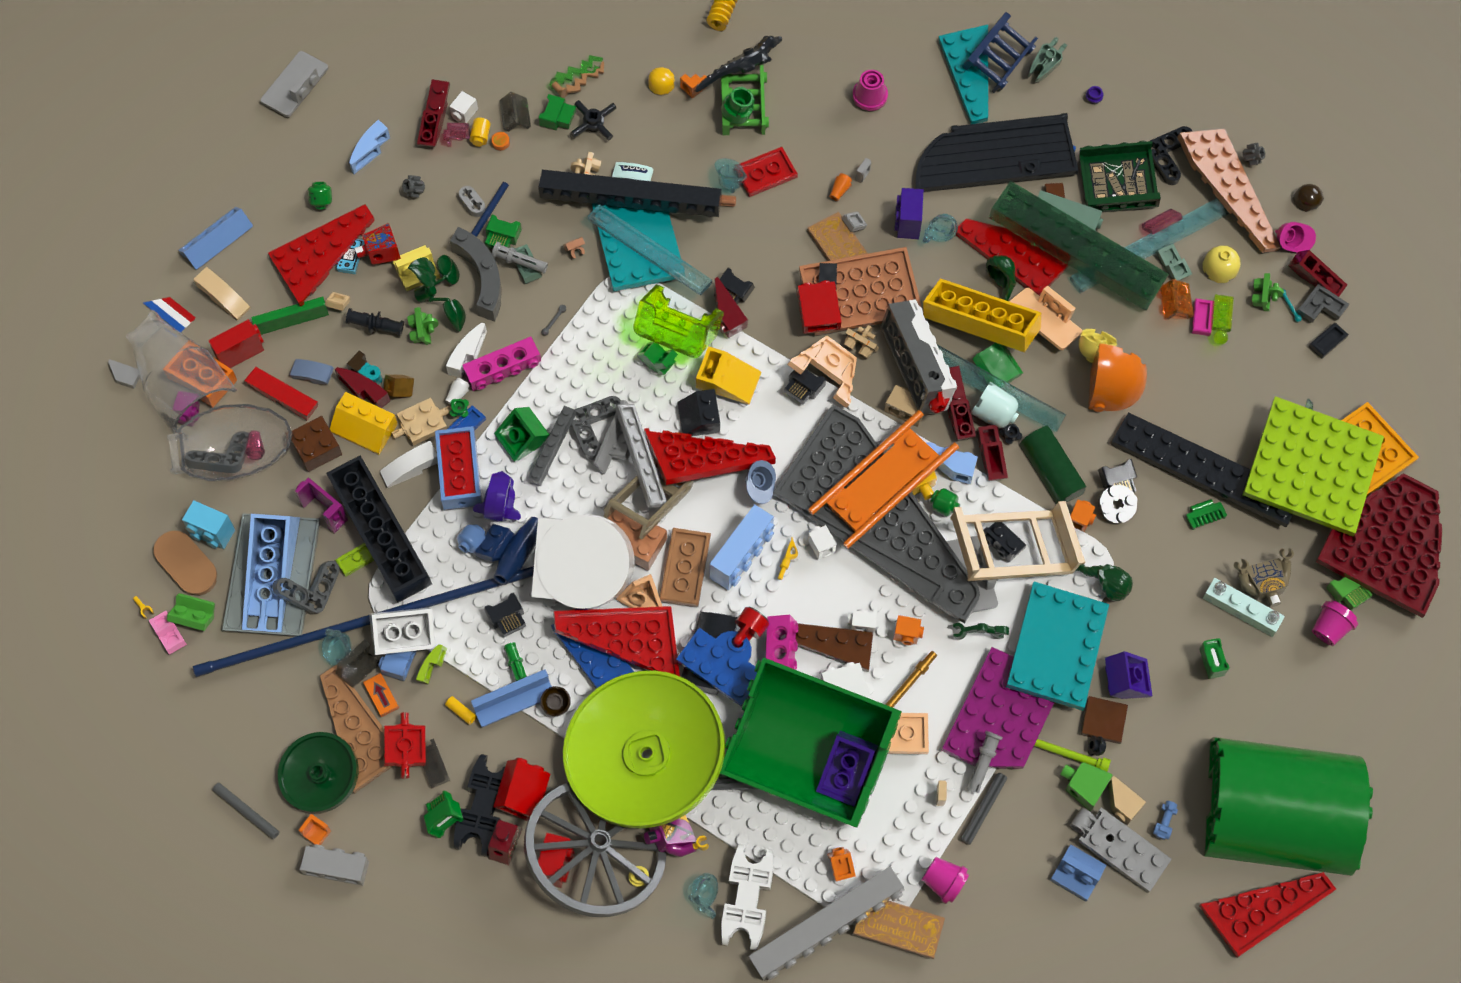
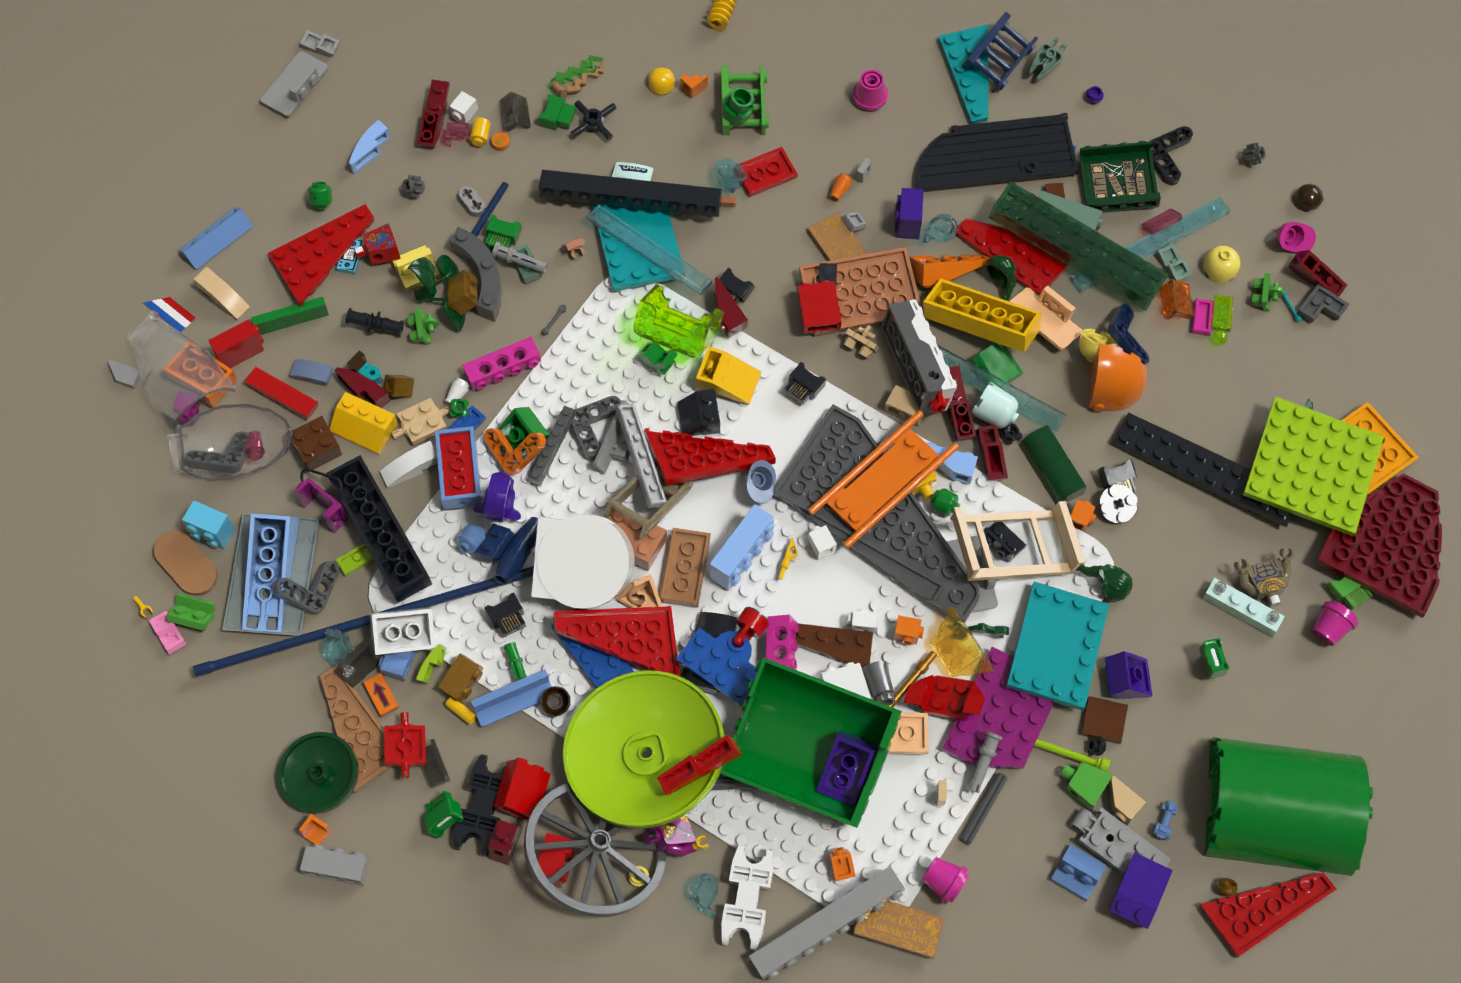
dark grey piece [213,782,280,839] -> none
tan tile [325,292,350,311] -> none
white slope [446,323,487,378] -> none
tan hips [570,152,601,175] -> none
black animal [695,36,782,92] -> none
light nougat wing [787,336,857,408] -> none
wing [1178,129,1280,253] -> none
green piece [1186,499,1227,530] -> none
black tile [1309,323,1349,359] -> none
none -> light grey slope [299,30,340,56]
none -> black piece [300,468,343,496]
none -> pearl gold brick [438,653,484,701]
none -> pearl gold brick [448,269,478,315]
none -> orange beam [484,428,546,475]
none -> red slope [657,734,742,796]
none -> flat silver plant [862,661,895,706]
none -> red piece [904,675,985,721]
none -> orange wedge [909,255,989,288]
none -> clear yellow wing [930,606,995,677]
none -> dark blue beam [1108,303,1150,364]
none -> dark purple slope [1109,852,1173,929]
none -> pearl gold plate [1217,878,1238,896]

